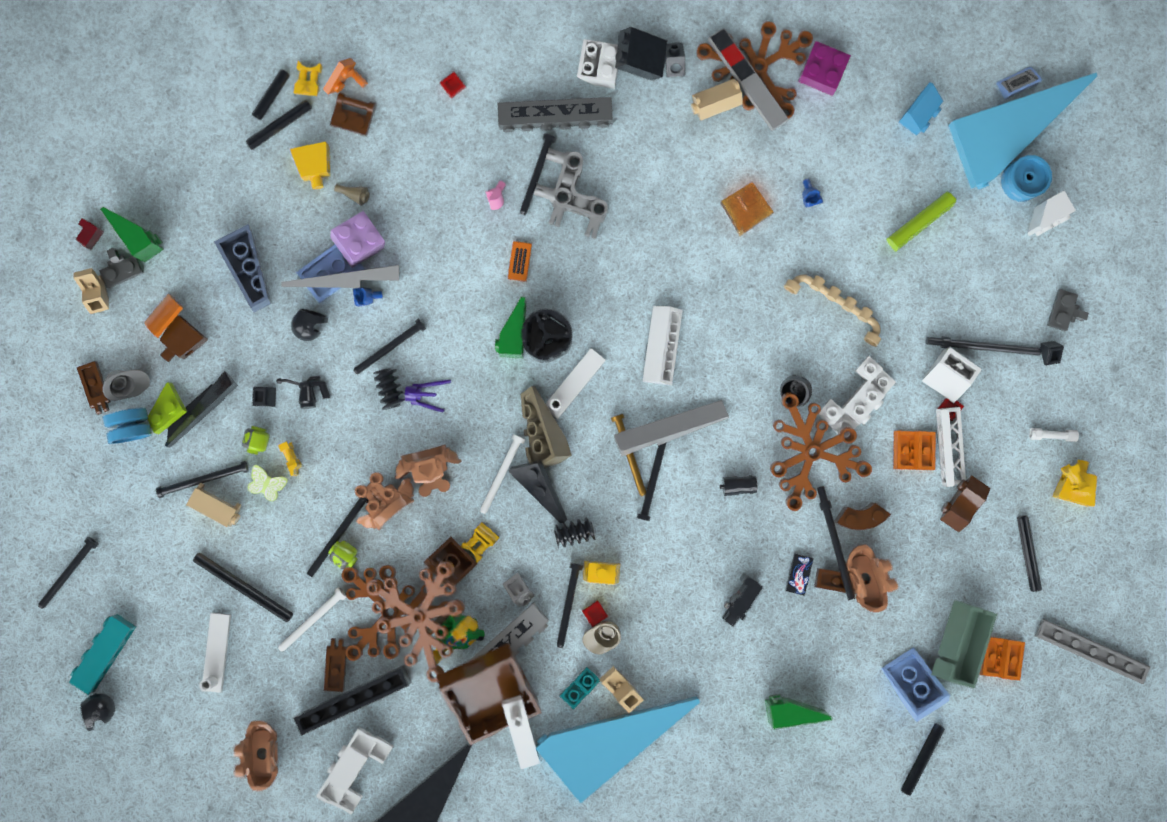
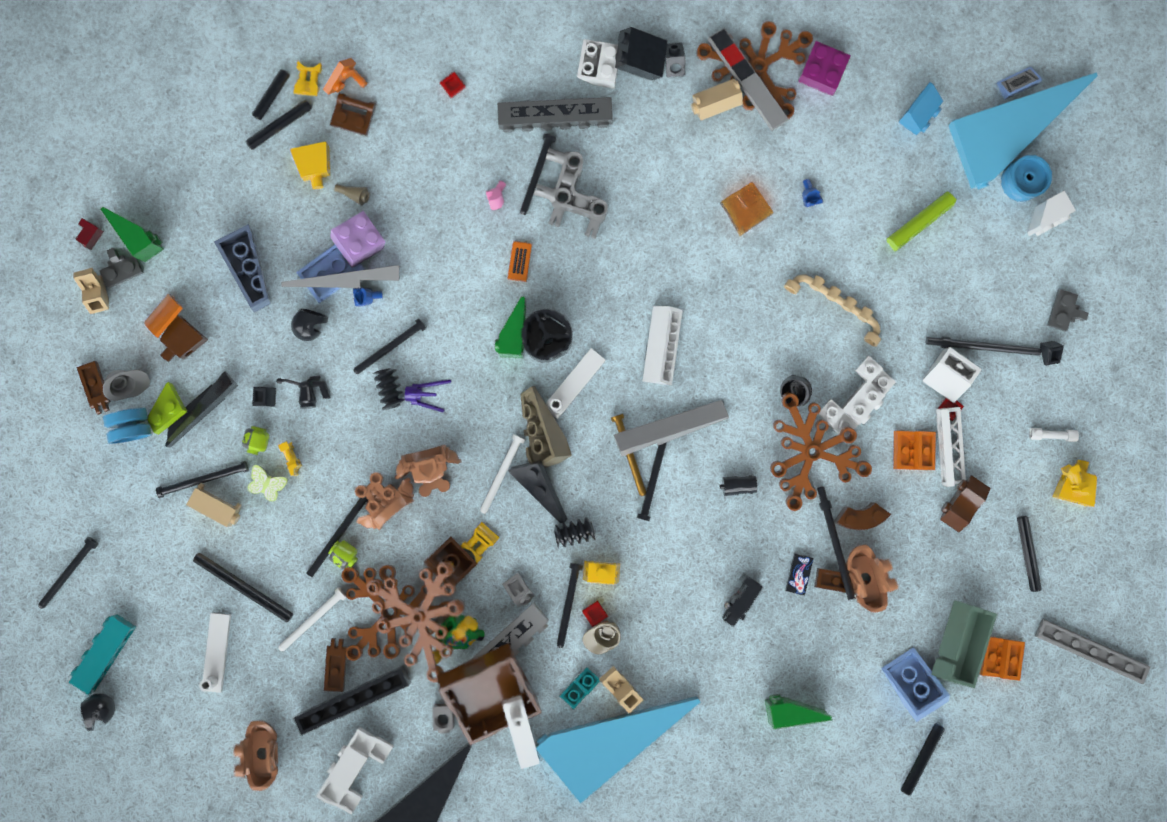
none -> light grey brick [432,703,454,734]

